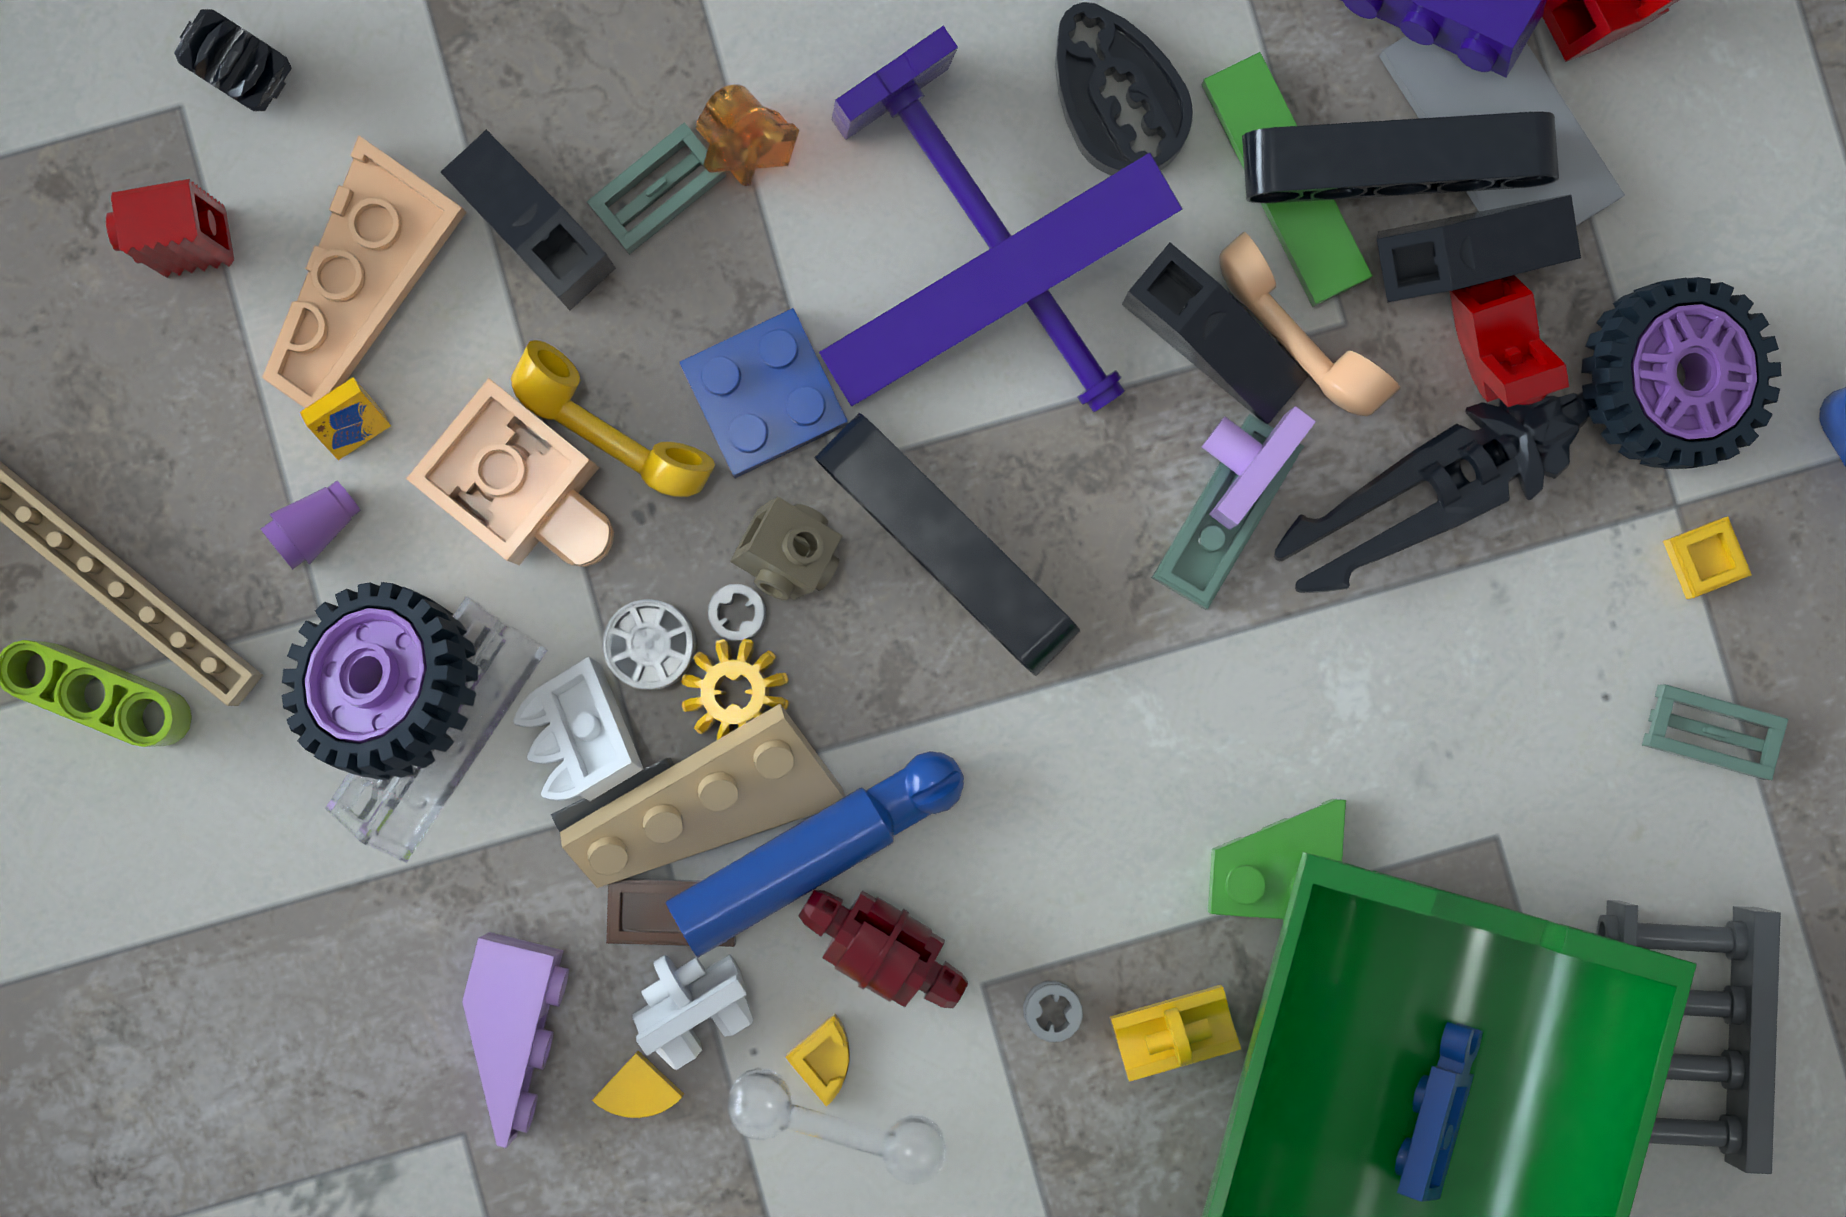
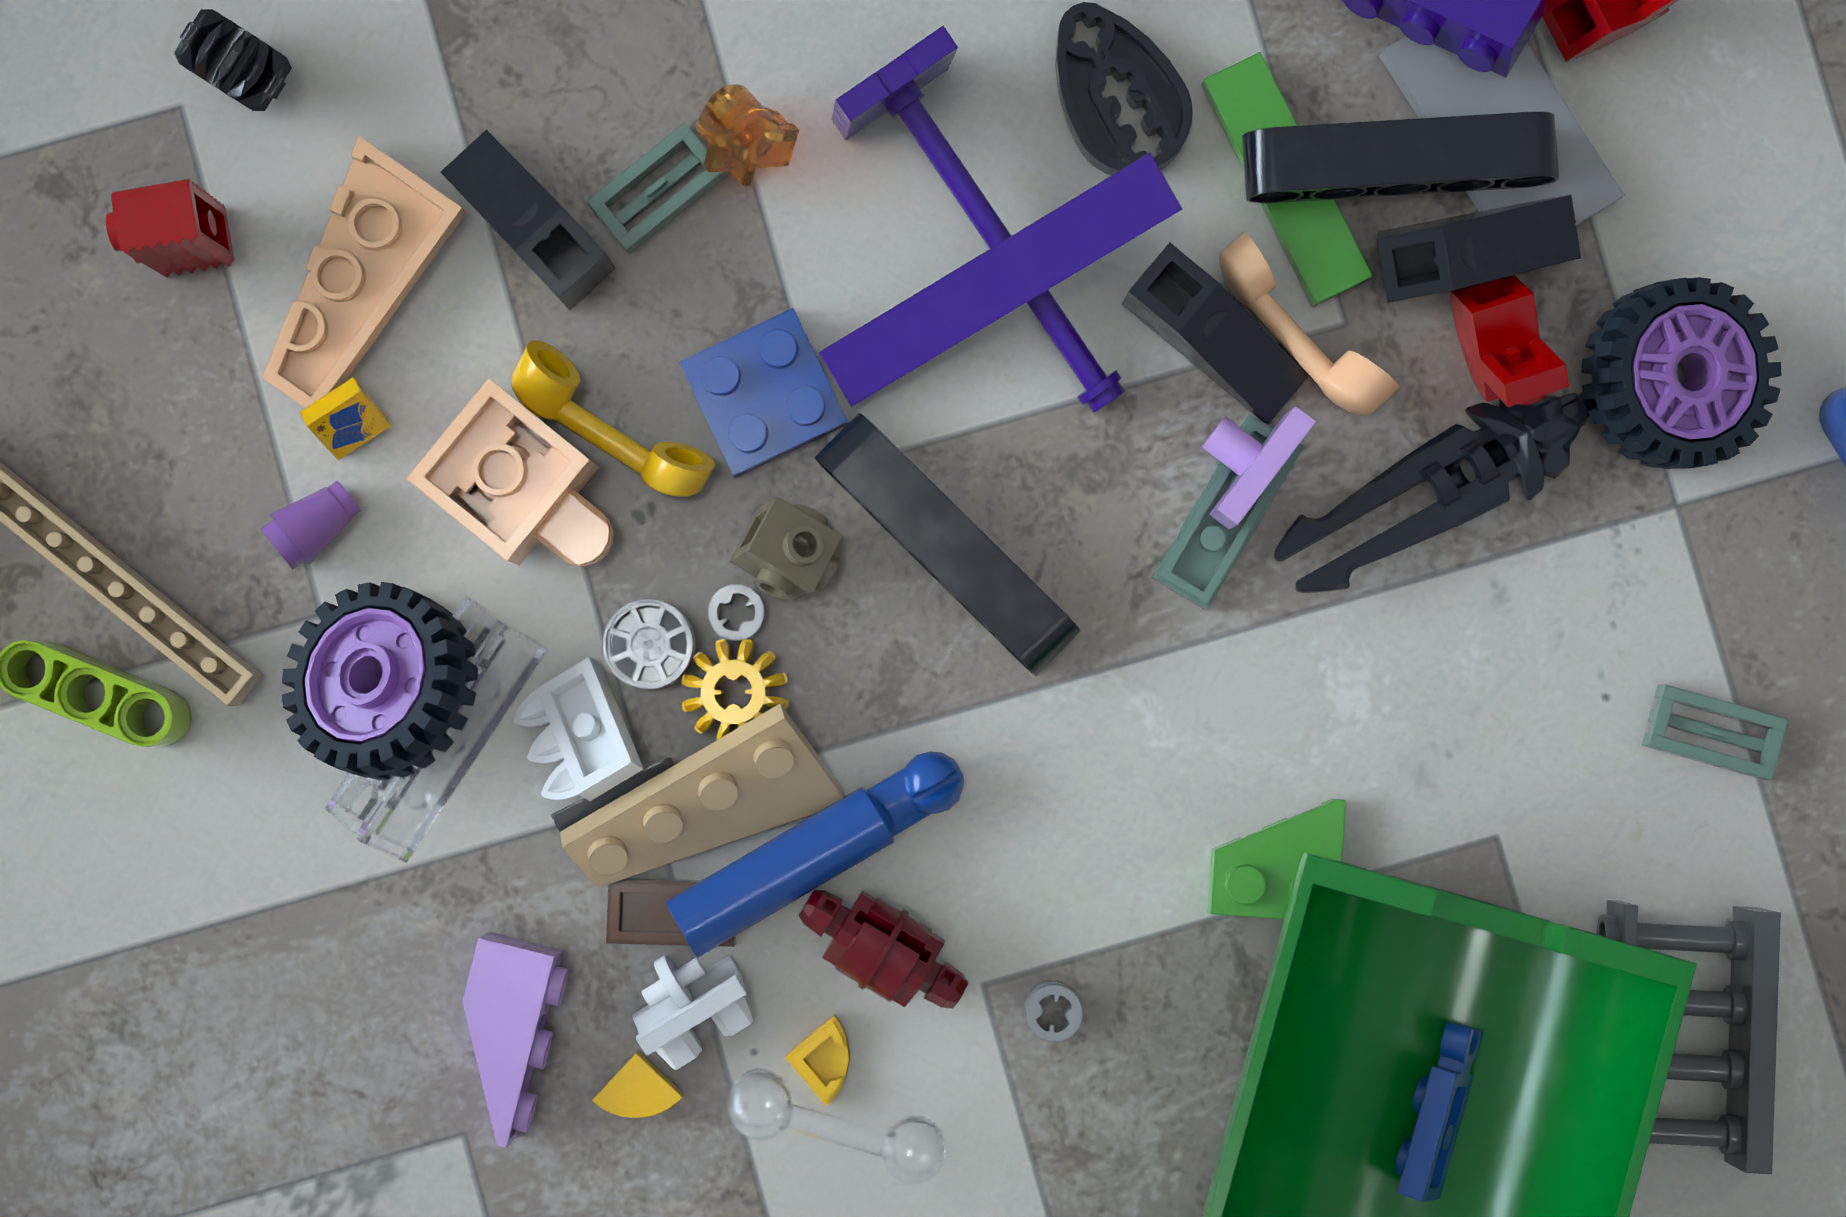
yellow hips [1110,985,1241,1082] -> none
yellow tile [1663,516,1752,599] -> none

